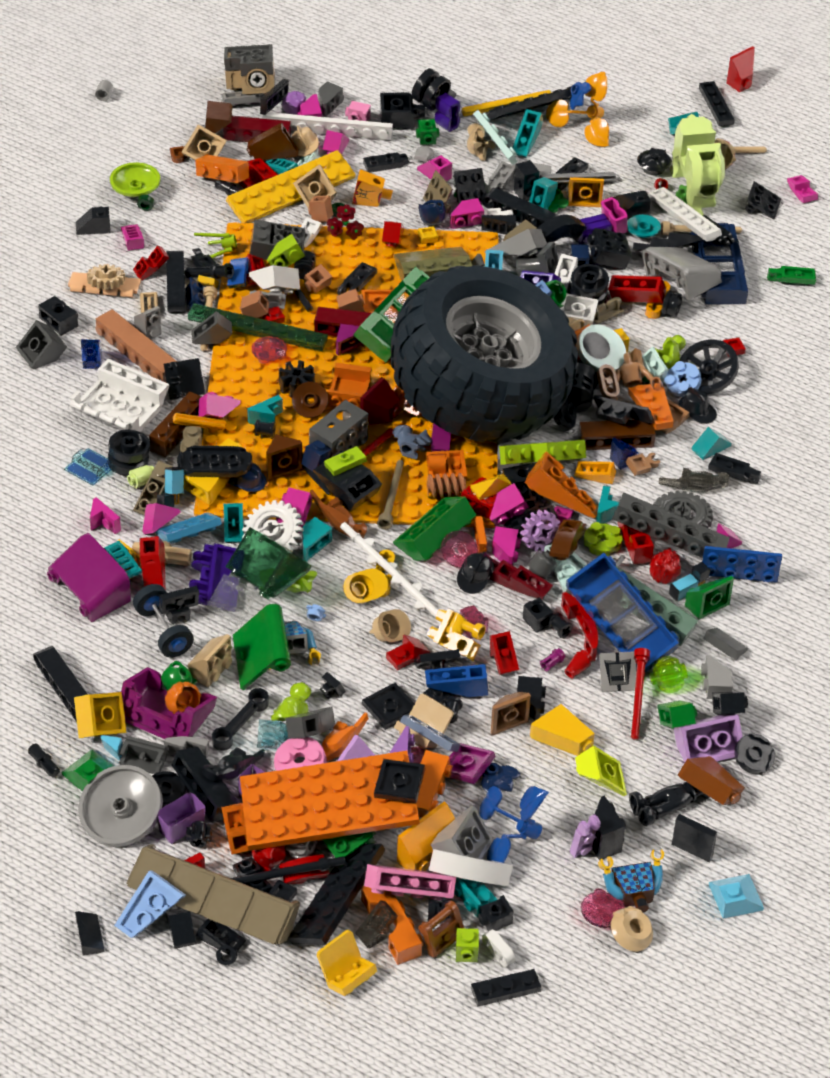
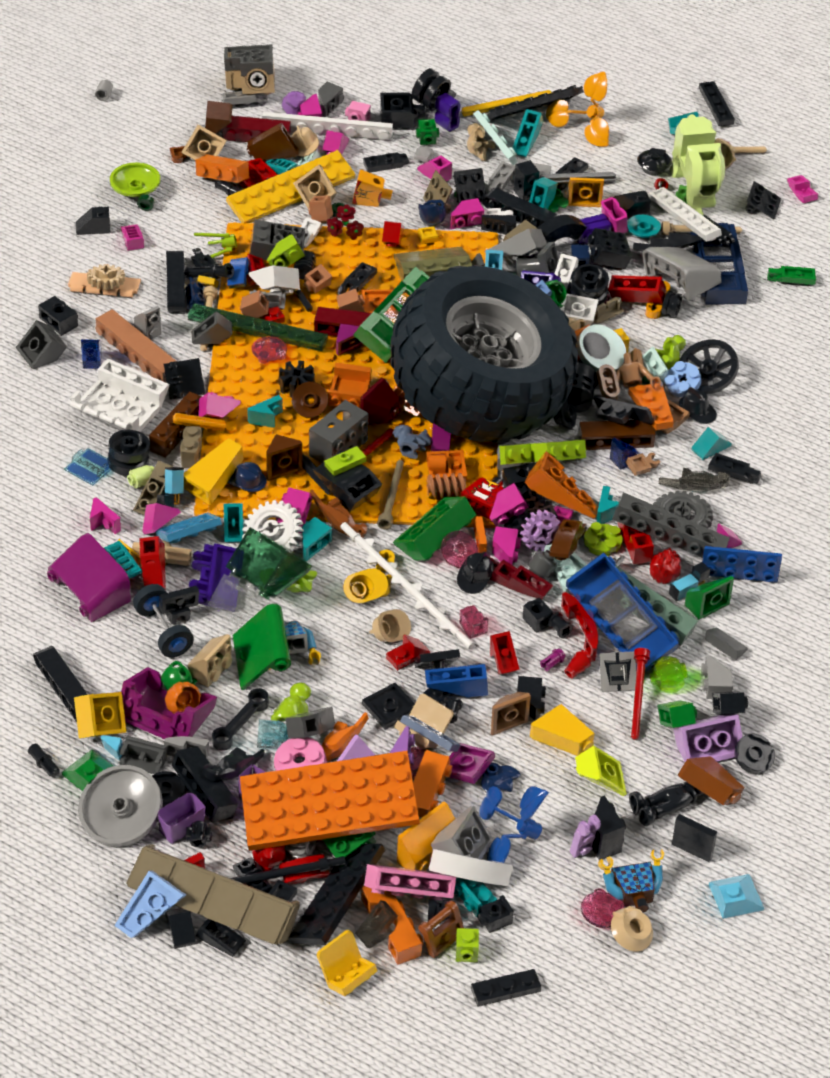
black slope [75,911,105,956] -> none
red slope [133,245,169,280] -> none
tan tile [140,292,158,313] -> none
black tile [177,446,253,477] -> none
black bush [216,945,237,965] -> none
orange brick [221,803,249,855] -> none
black bush [255,420,276,438] -> none
black tile [260,79,289,115] -> none
dark blue brick [301,440,332,472] -> none
light blue plate [306,604,326,621] -> none
black tile [320,672,346,699] -> none
black tile [374,759,425,804] -> none
yellow hips [427,609,486,661] -> none
yellow slope [470,473,511,500] -> none
white beam [482,929,516,967] -> none
blue plate [570,82,591,110] -> none
light orange slope [574,461,616,484] -> none
red plate [723,337,745,357] -> none
red slope [726,46,755,92] -> none

